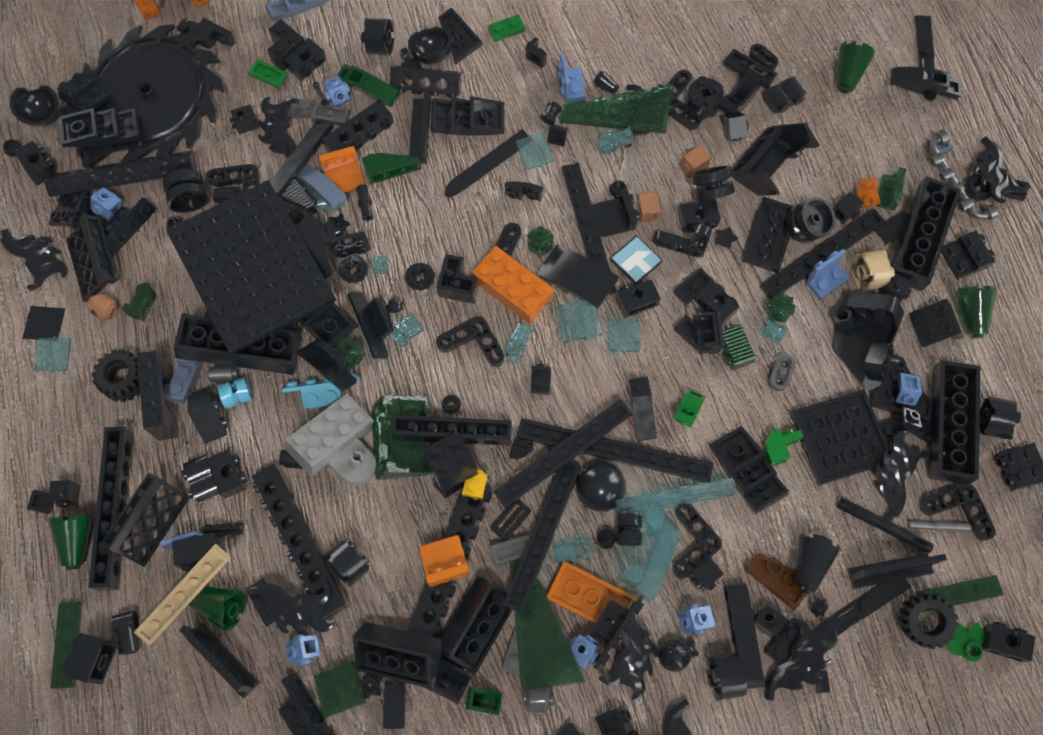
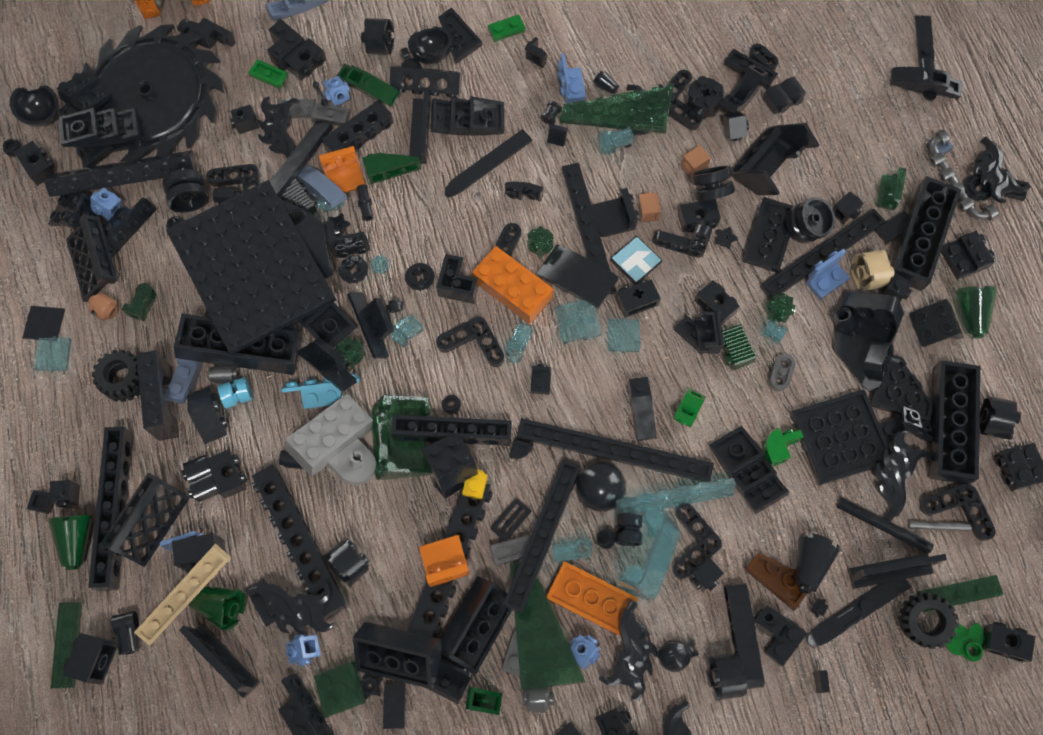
black piece [0,229,67,291] -> none
black axle [203,523,244,536] -> none
black plate [493,399,633,509] -> none
clear light blue piece [516,133,554,170] -> none
black bracket [589,594,644,670] -> none
black plate [609,181,627,198] -> none
black plate [674,268,713,306] -> none
medium blue brick [678,604,715,636] -> none
black piece [765,618,838,701] -> none
dark green cone [837,41,875,94] -> none
orange bracket [857,177,881,208] -> none
medium blue bracket [896,373,922,406] -> none

